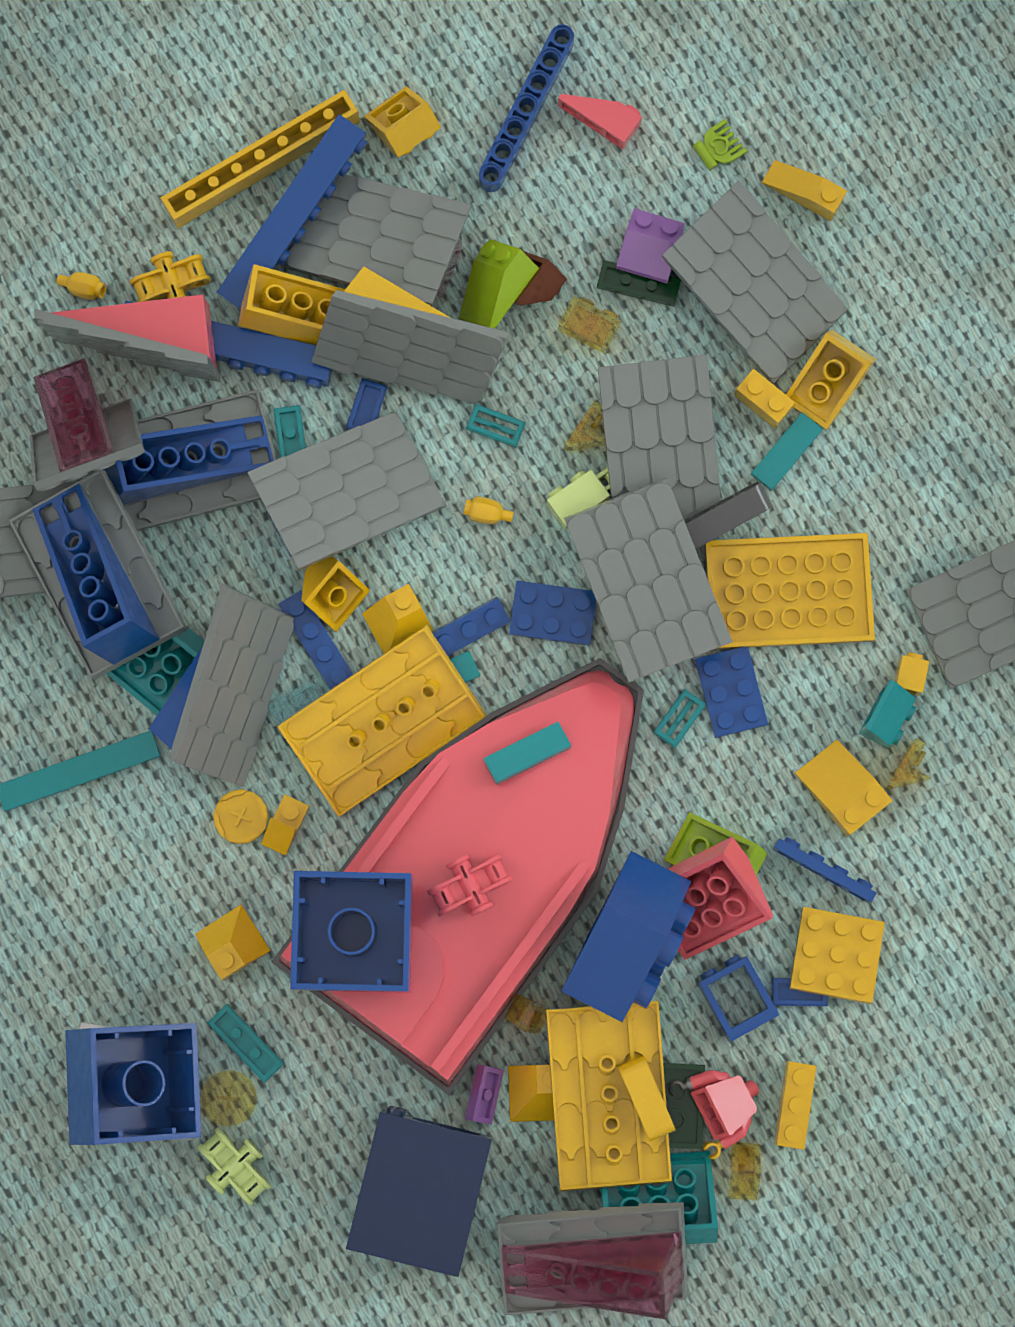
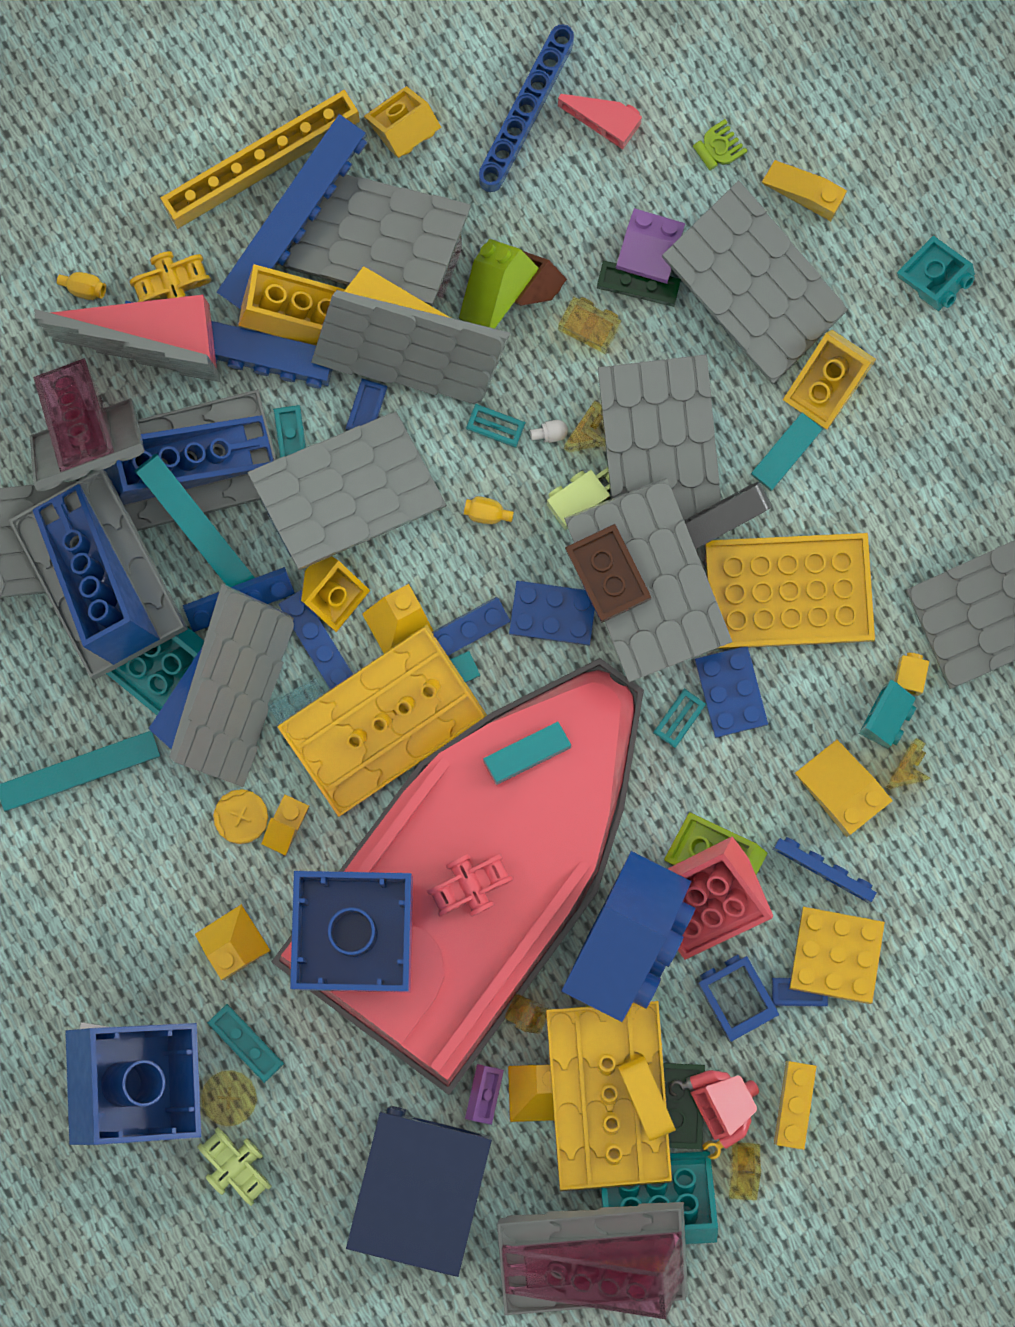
yellow brick [734,369,795,429] -> none
none -> teal tile [135,454,255,587]
none -> blue plate [183,567,295,632]
none -> white cylinder [530,420,568,443]
none -> reddish brown plate [565,524,652,623]
none -> teal plate [897,235,975,312]

